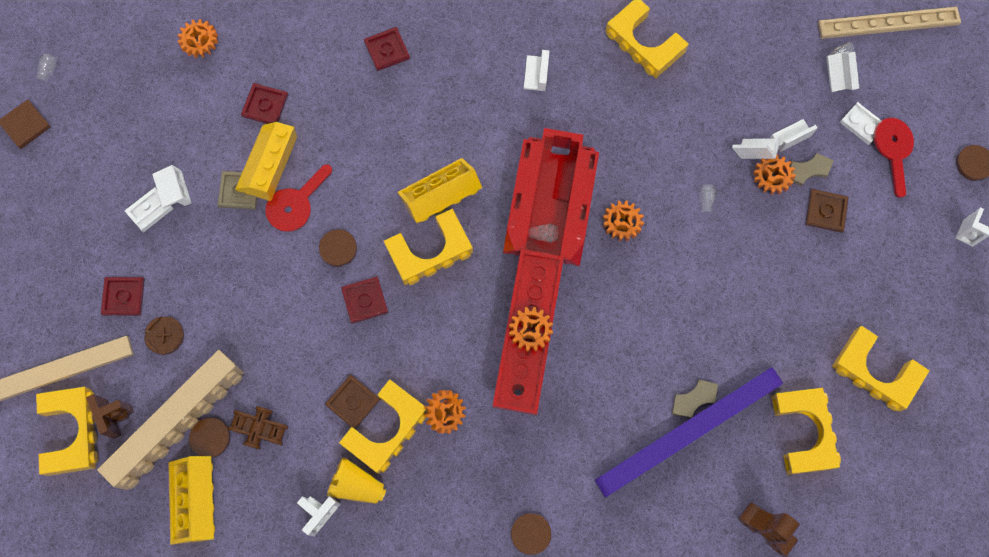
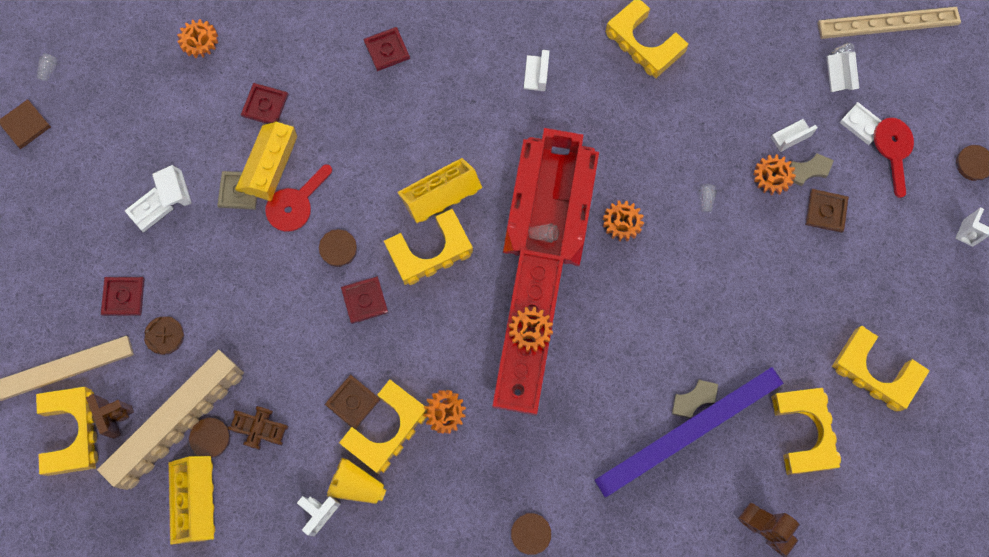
white panel [732,138,780,159] -> none

